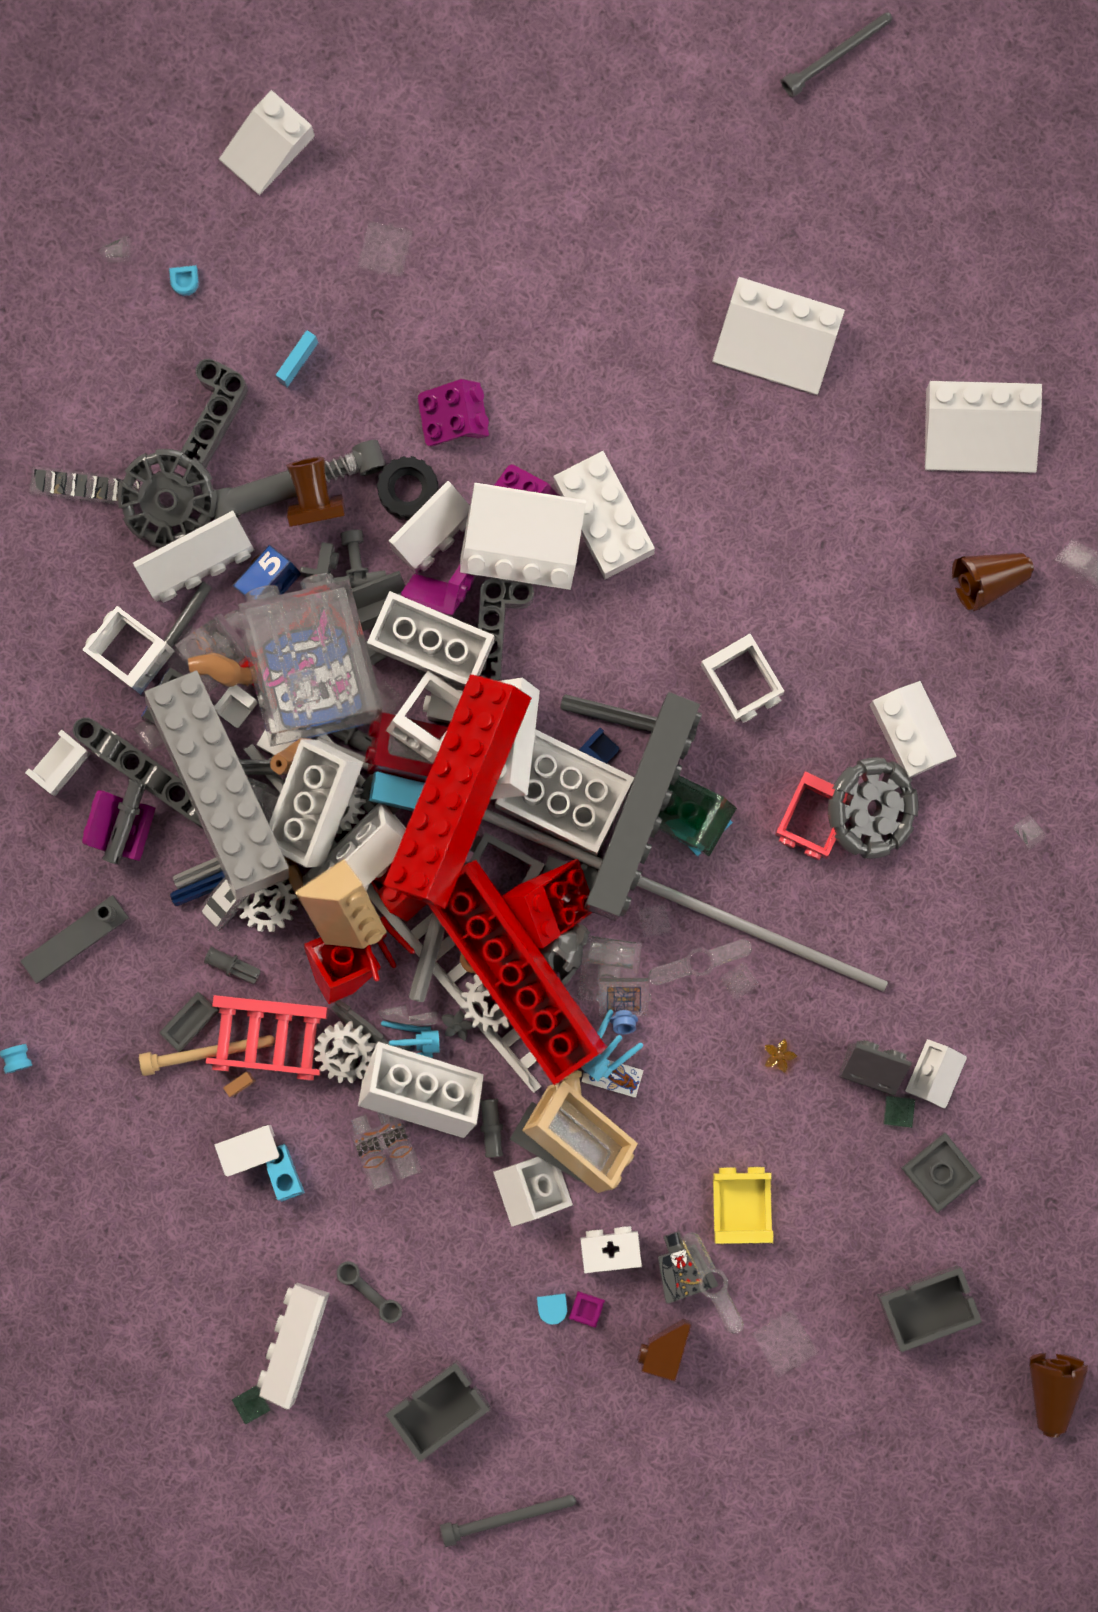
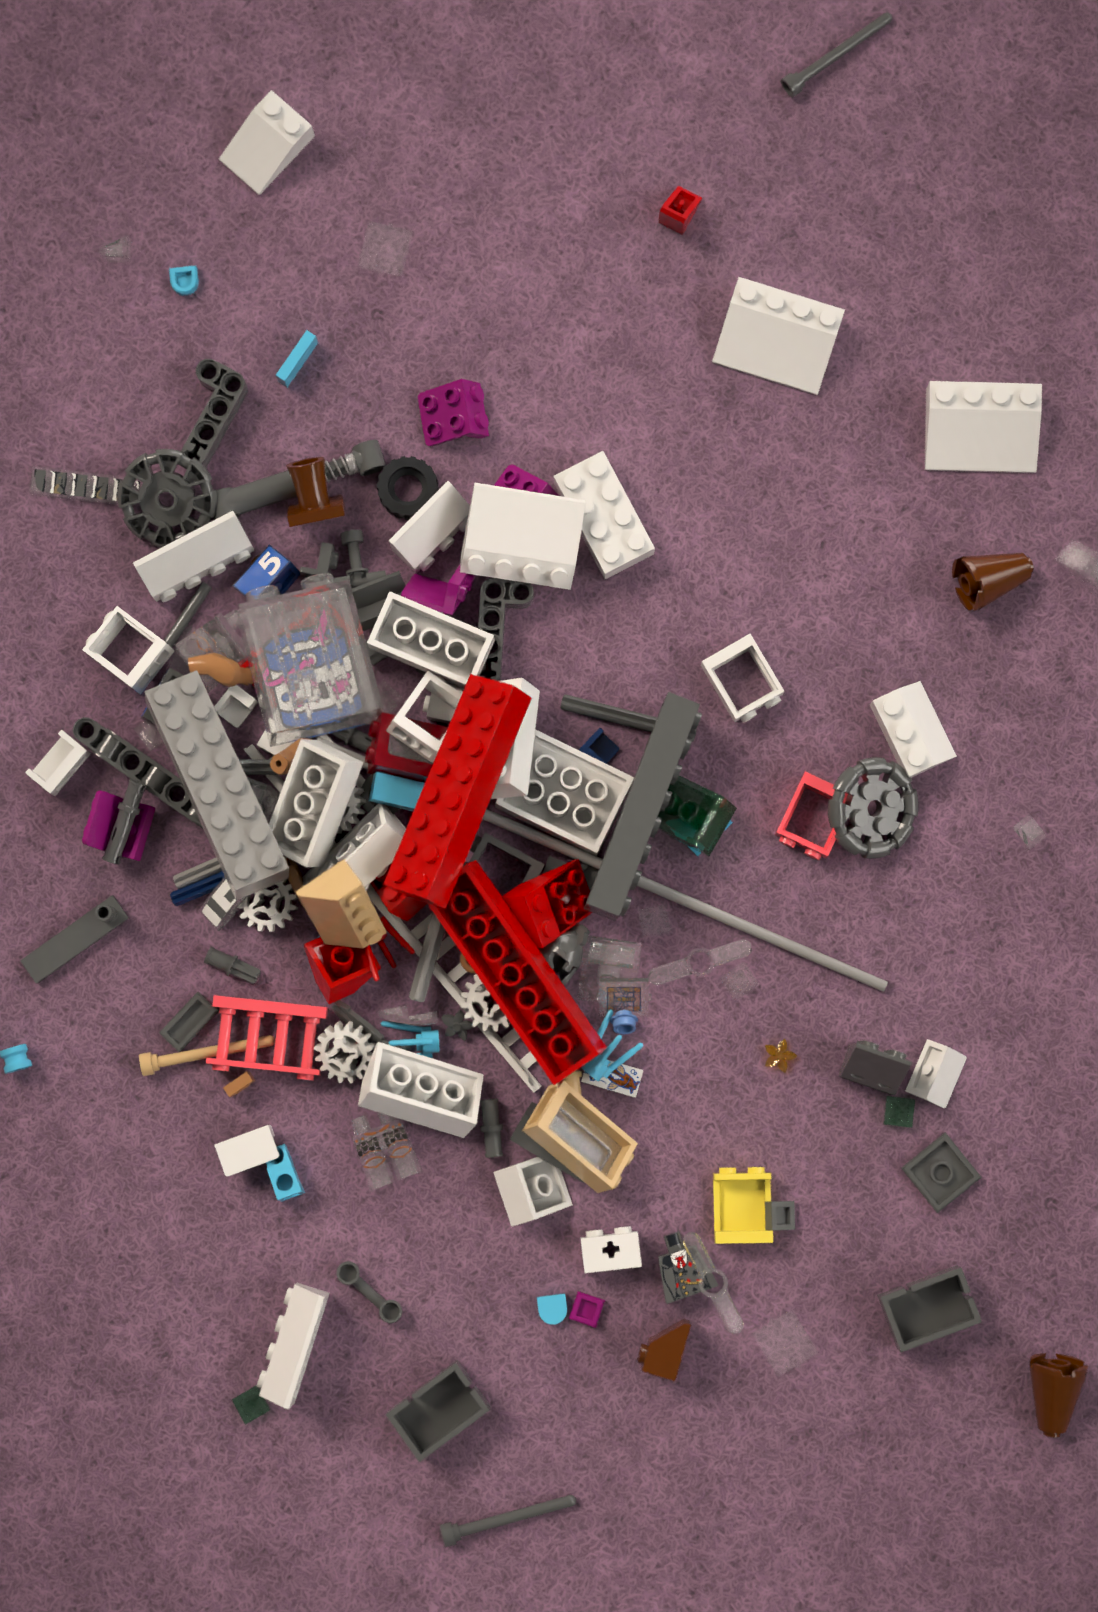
none -> red slope [658,186,702,235]
none -> dark grey tile [765,1201,795,1231]

